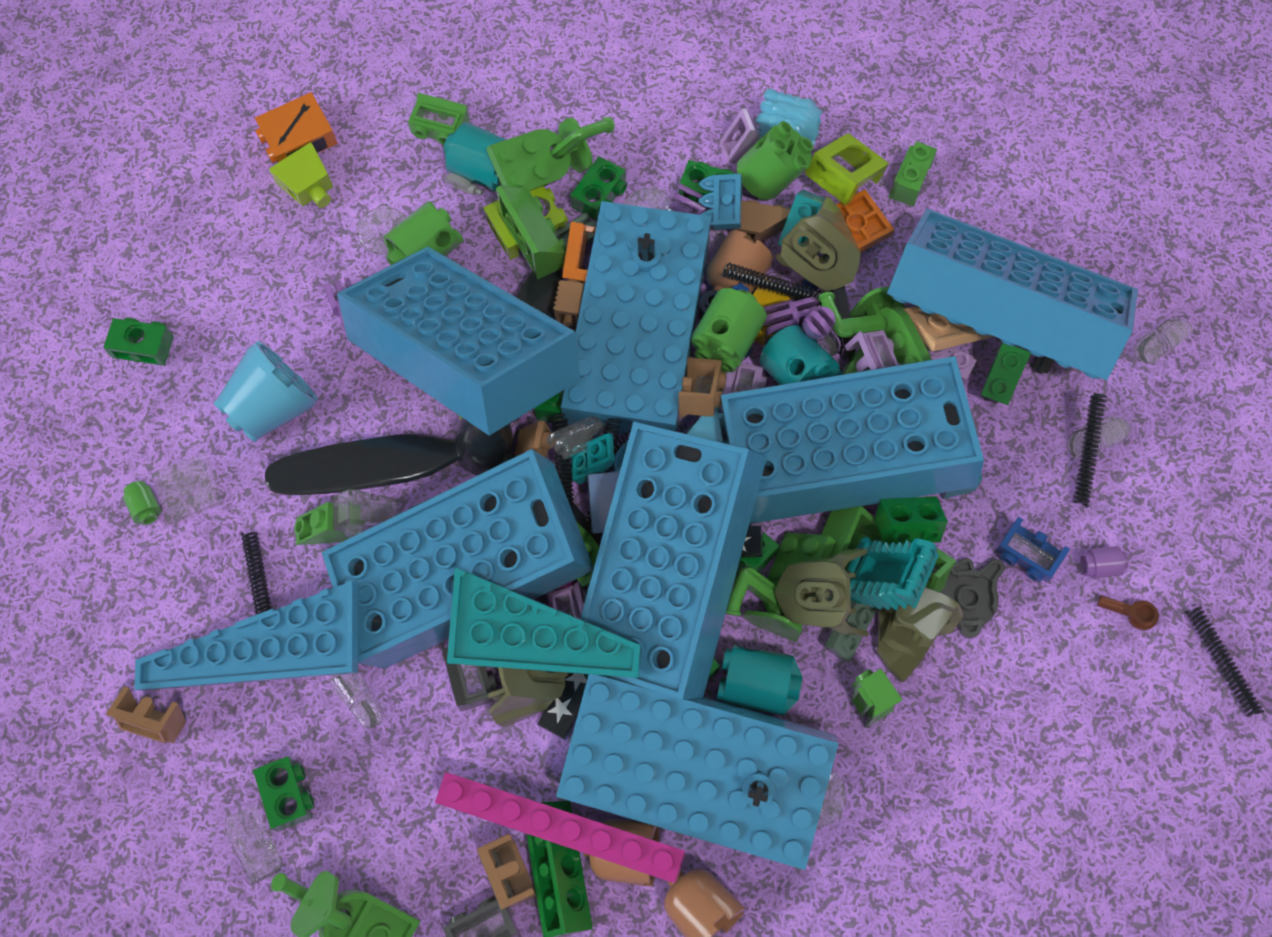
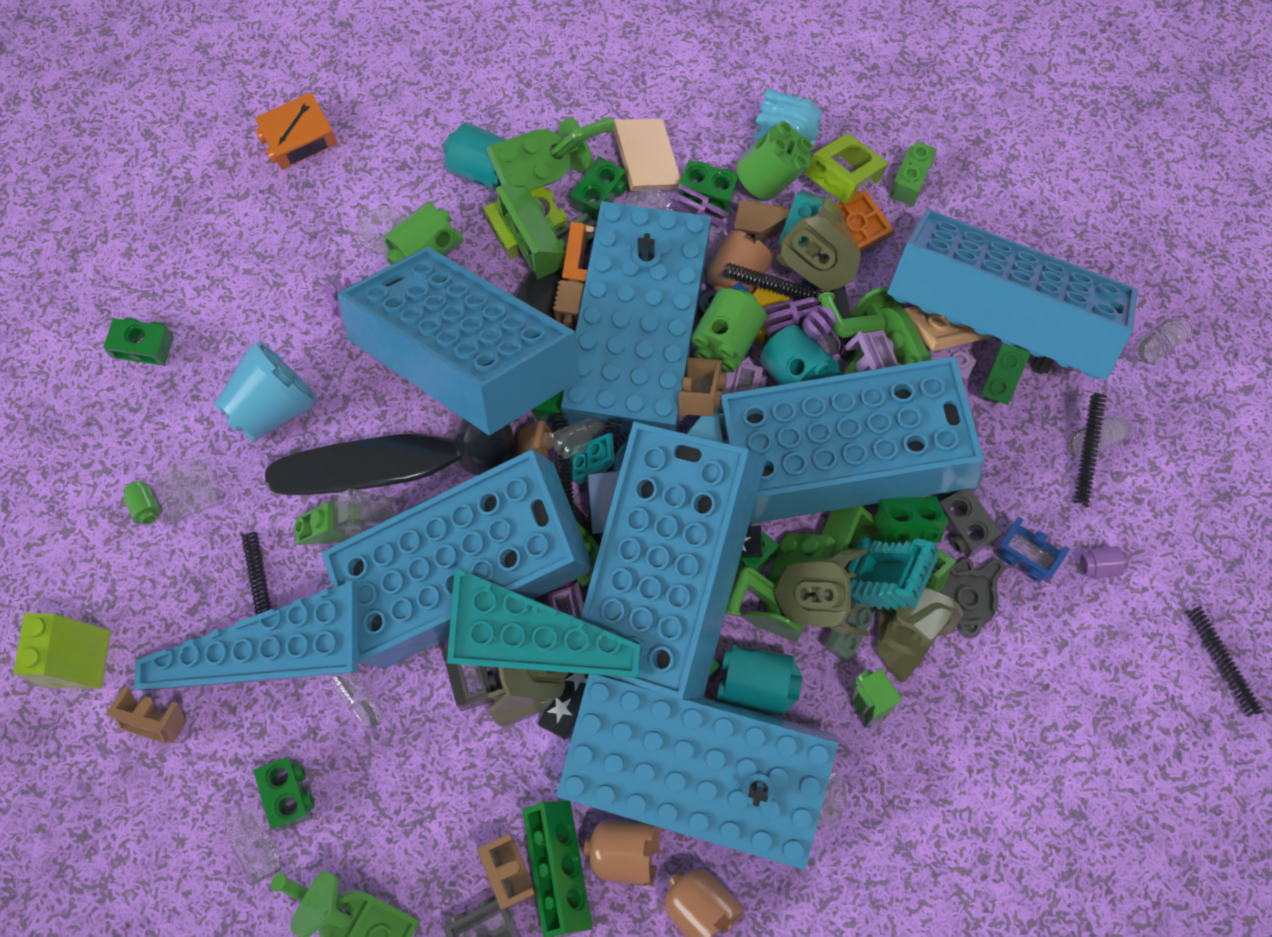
lime torso [269,142,333,208] -> none
bright green window [408,93,470,145] -> none
dark pink plate [435,772,686,884] -> none
light grey piece [444,173,483,195] -> none
dark azure plate [699,174,742,230] -> none
lavender slope [719,109,762,163] -> none
copper plate [1097,595,1159,630] -> none
none -> lime slope [13,613,111,689]
none -> light nougat tile [614,119,681,191]
none -> dark grey brick [939,488,1002,558]

